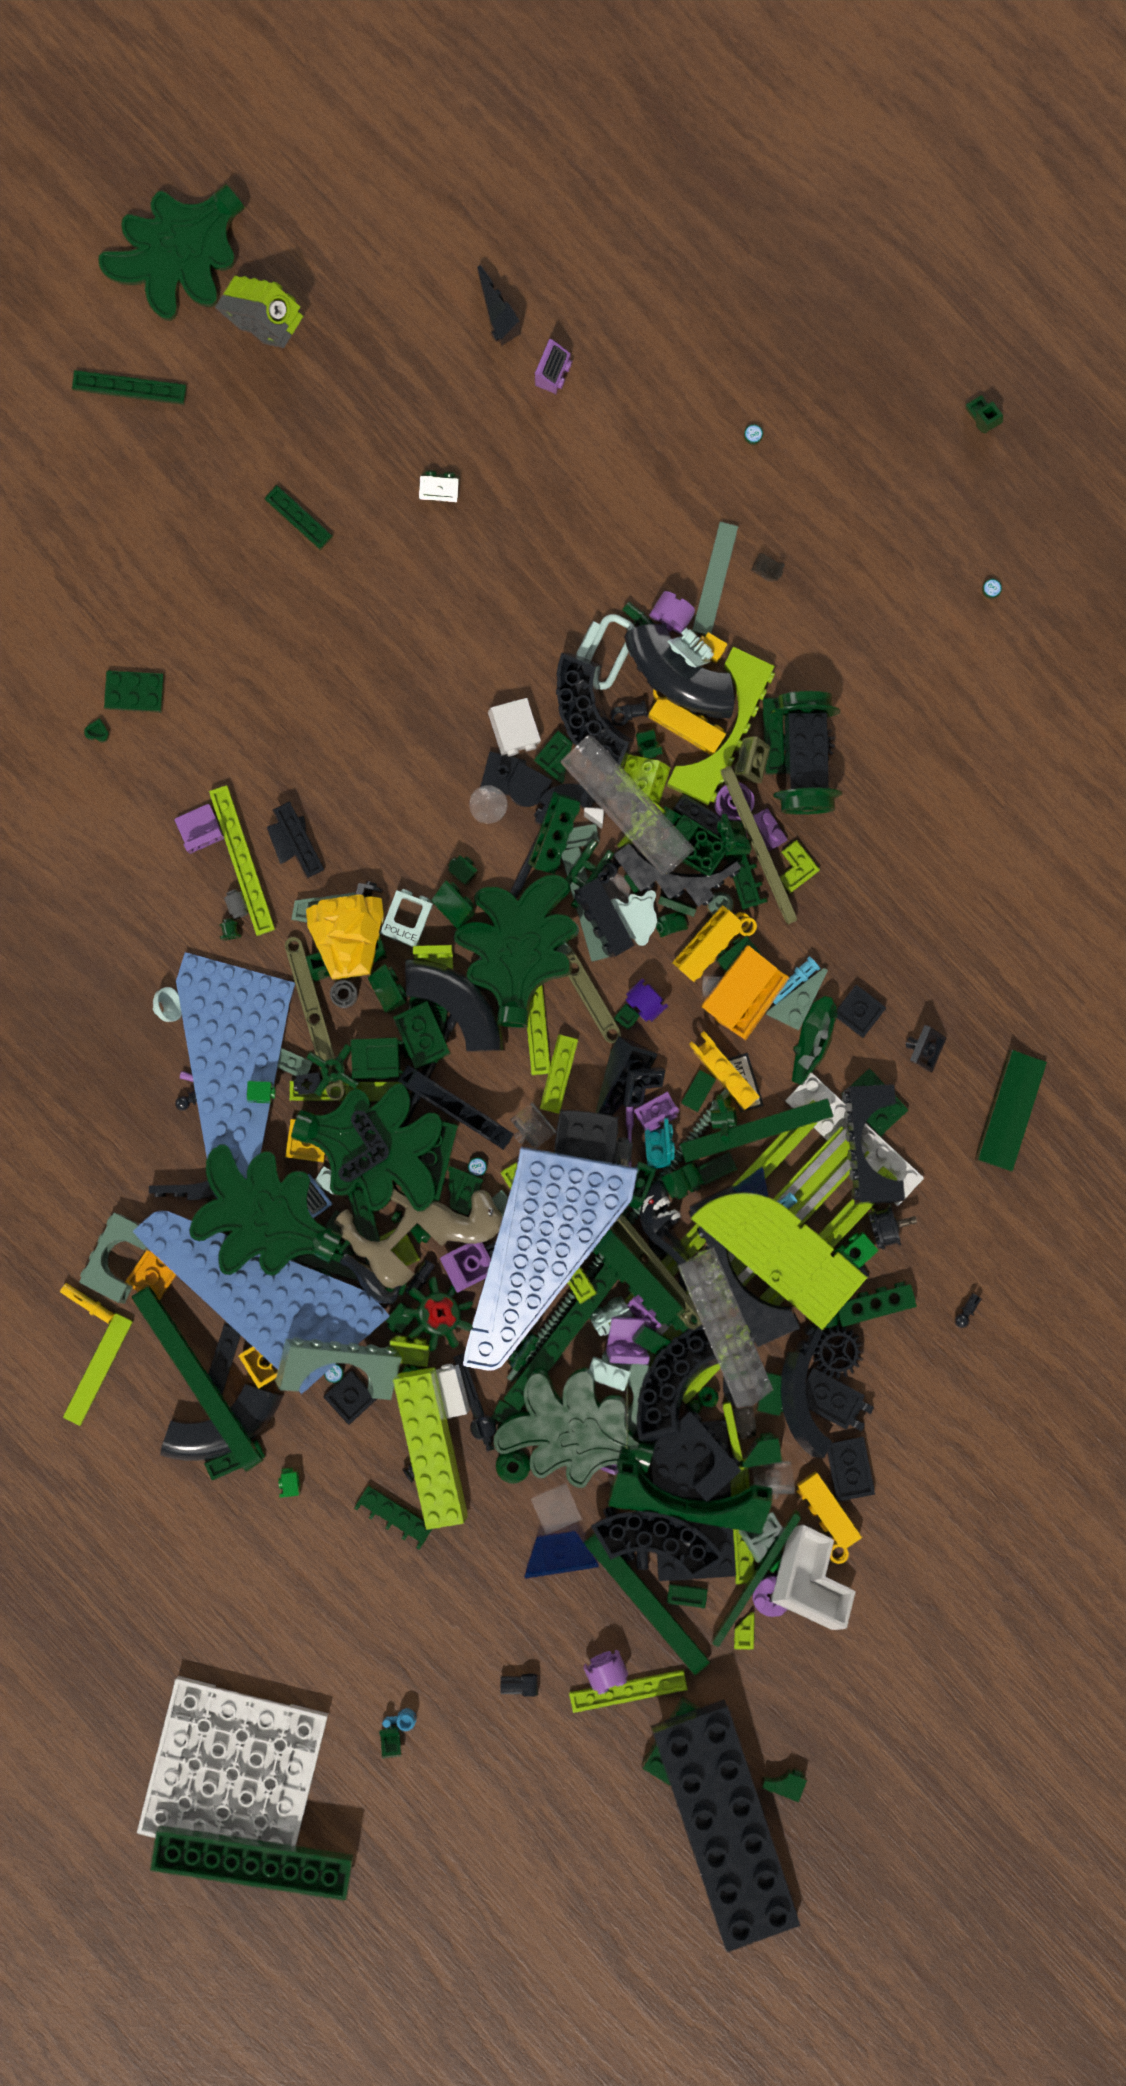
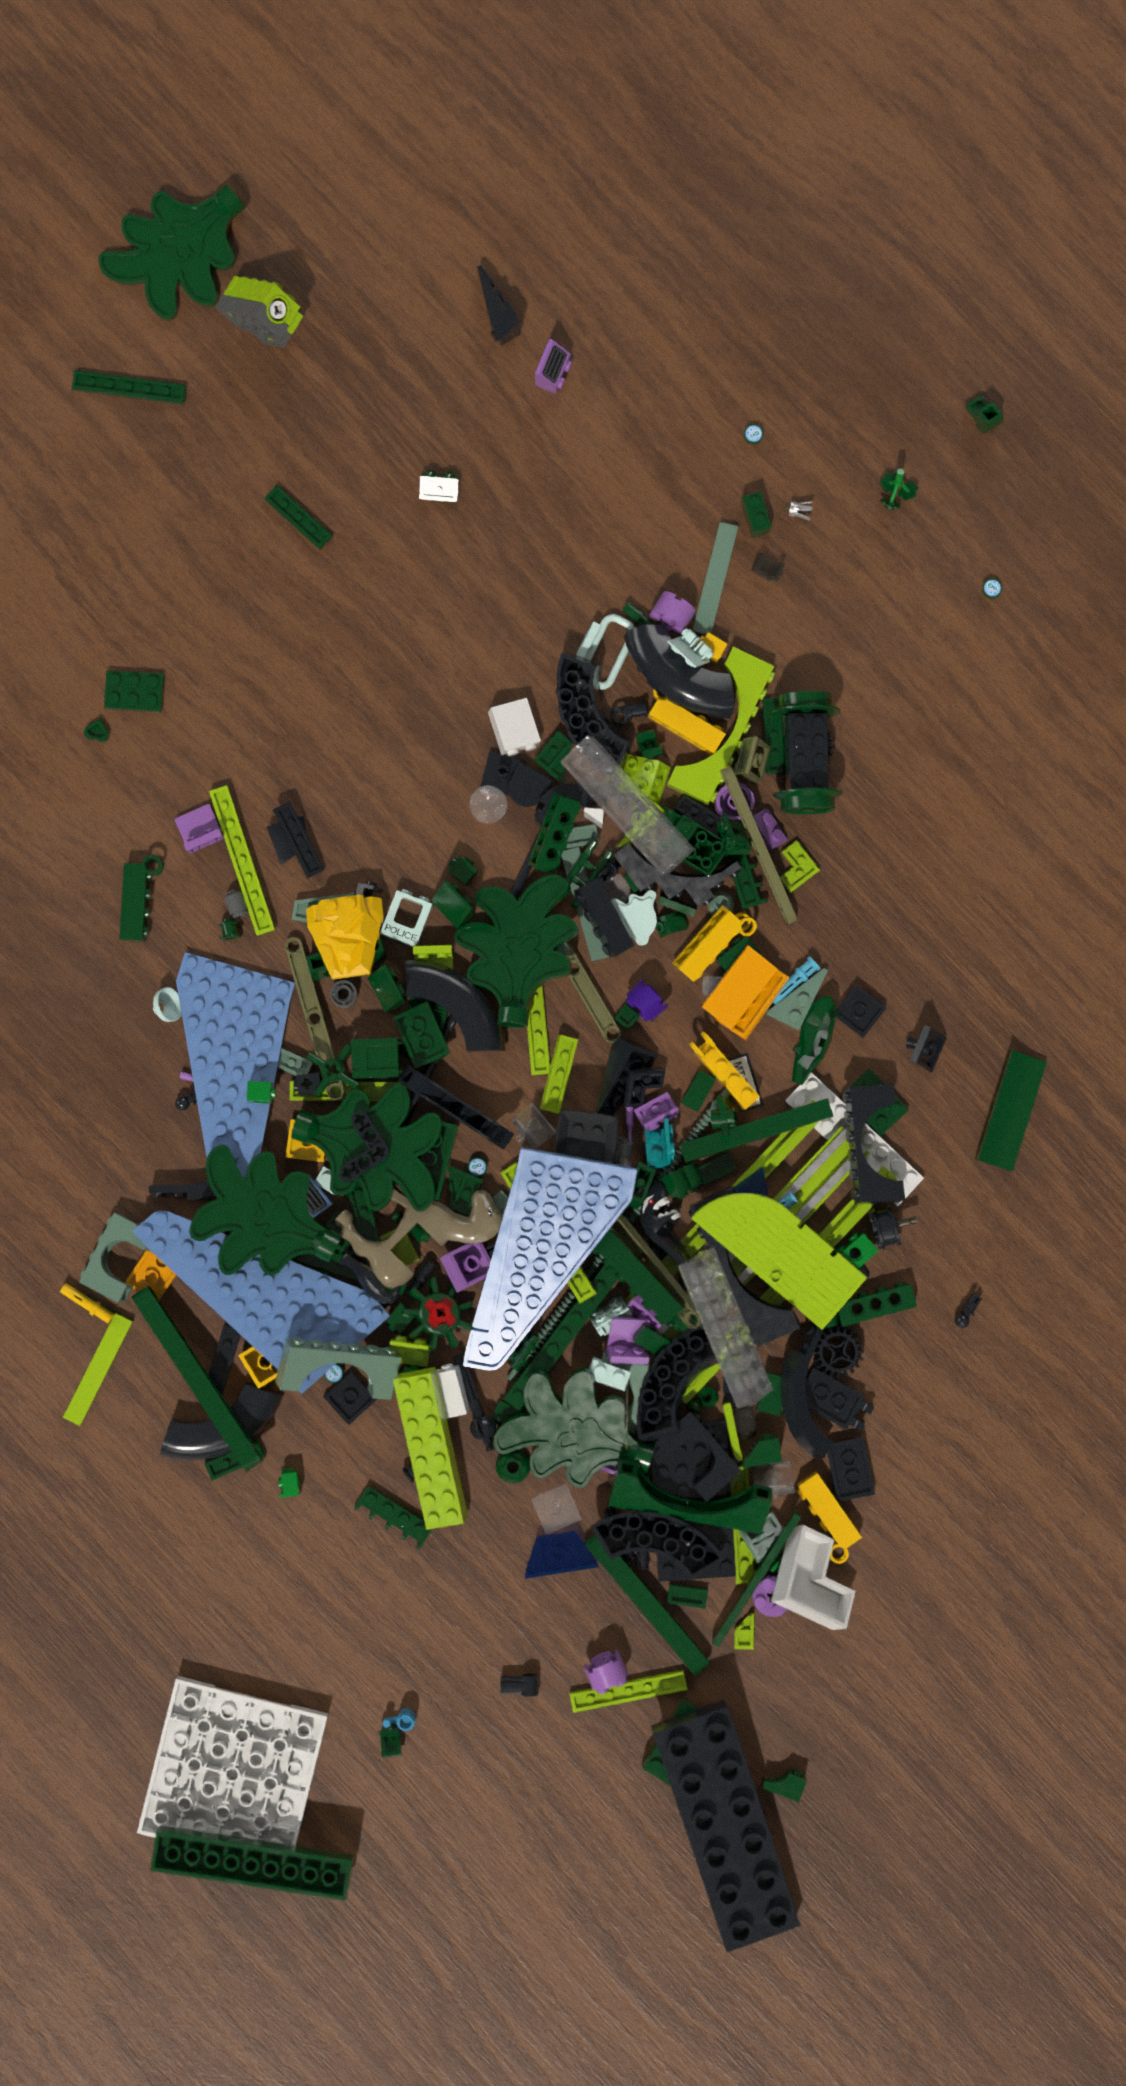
none -> dark green hinge [119,855,164,942]
none -> dark green brick [741,491,772,538]
none -> flat silver piece [784,501,813,521]
none -> dark green plant [880,468,919,510]

